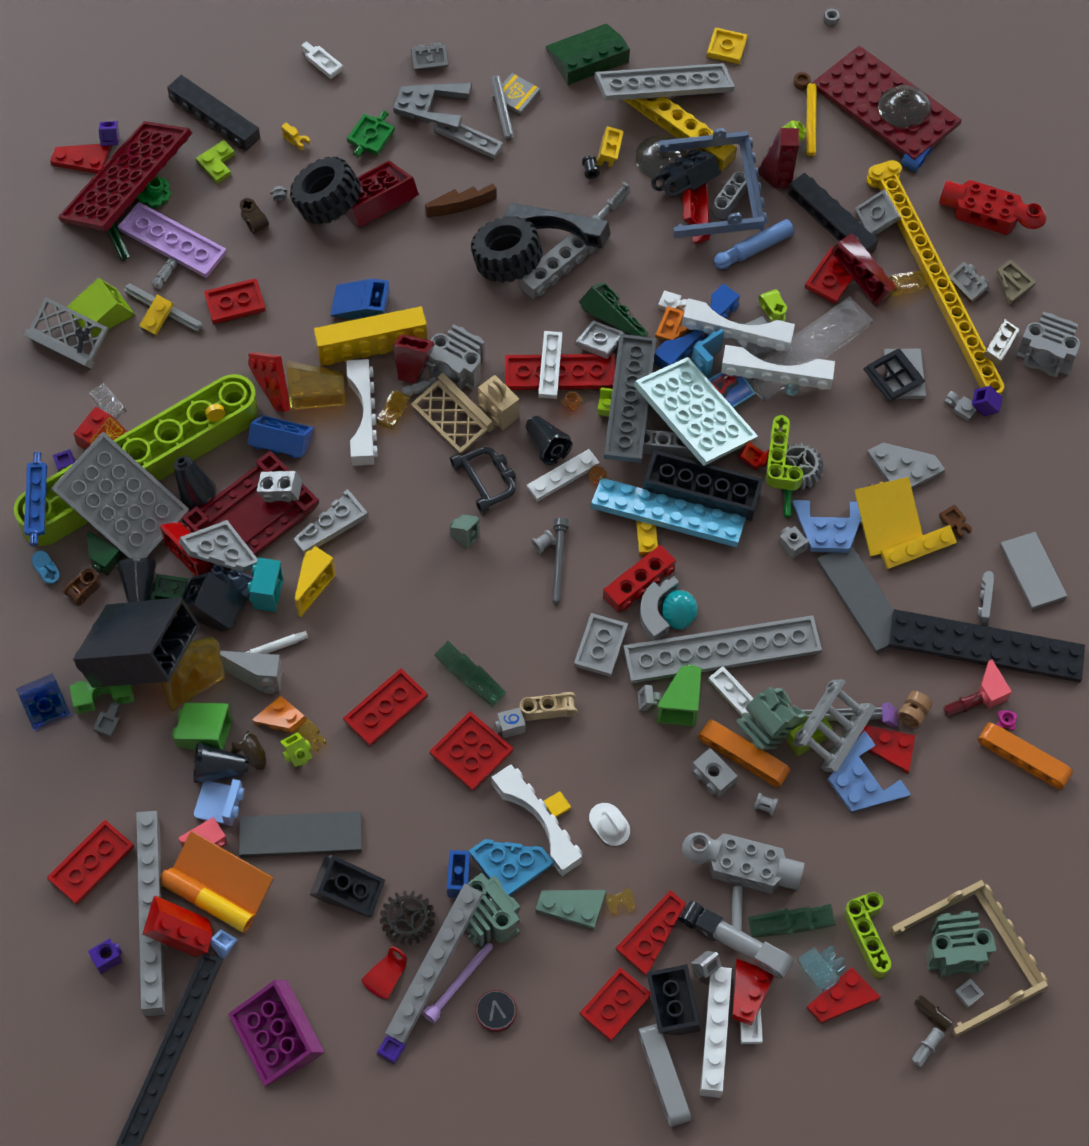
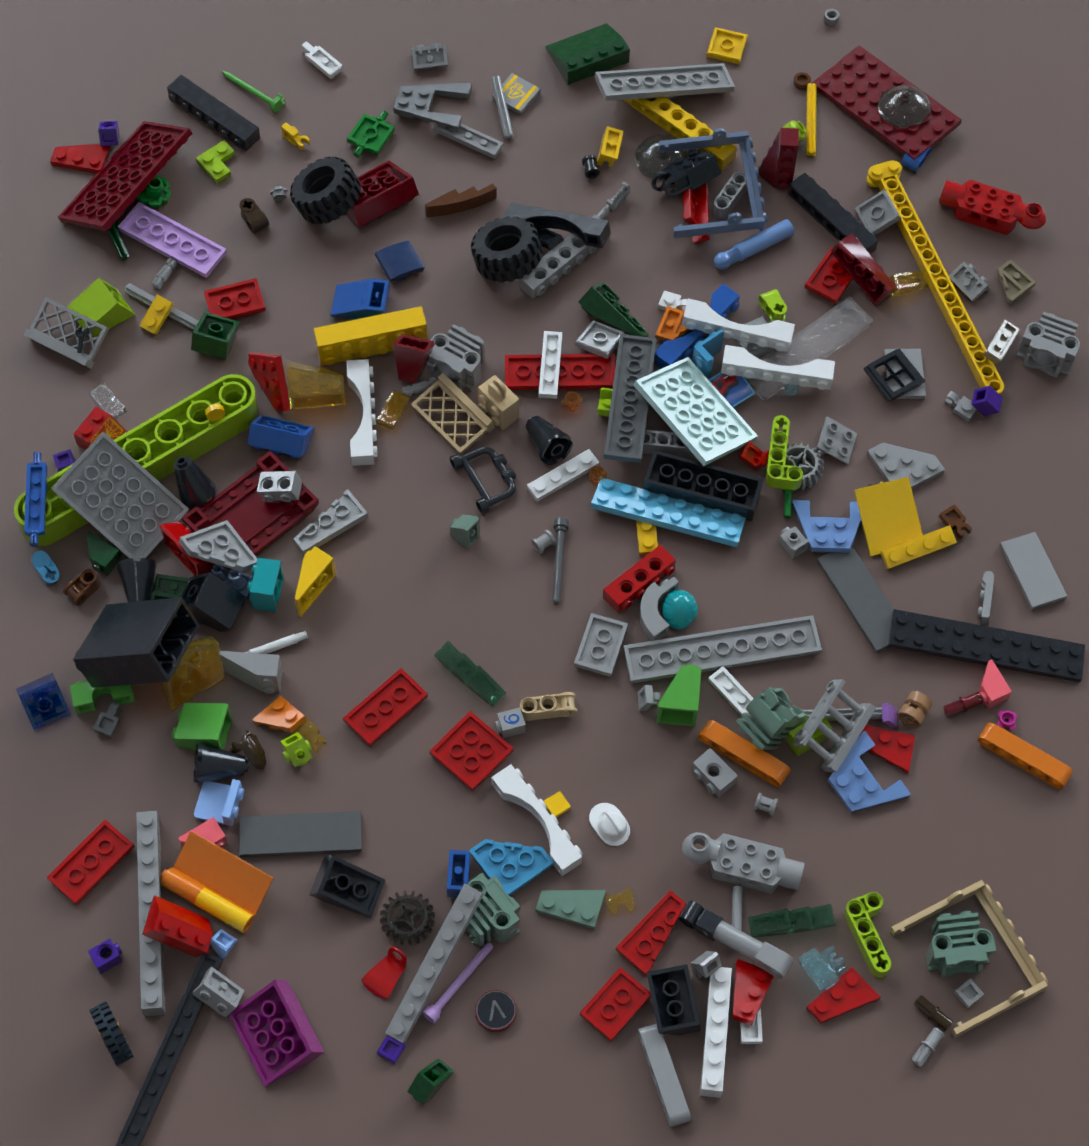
none -> black wheel [89,1001,134,1066]
none -> dark green slope [191,312,239,360]
none -> light grey bracket [193,967,244,1017]
none -> bright green piece [222,70,286,113]
none -> dark blue slope [375,240,425,282]
none -> dark green slope [407,1058,454,1105]
none -> black tile [537,229,564,250]
none -> light grey hinge [816,416,857,464]

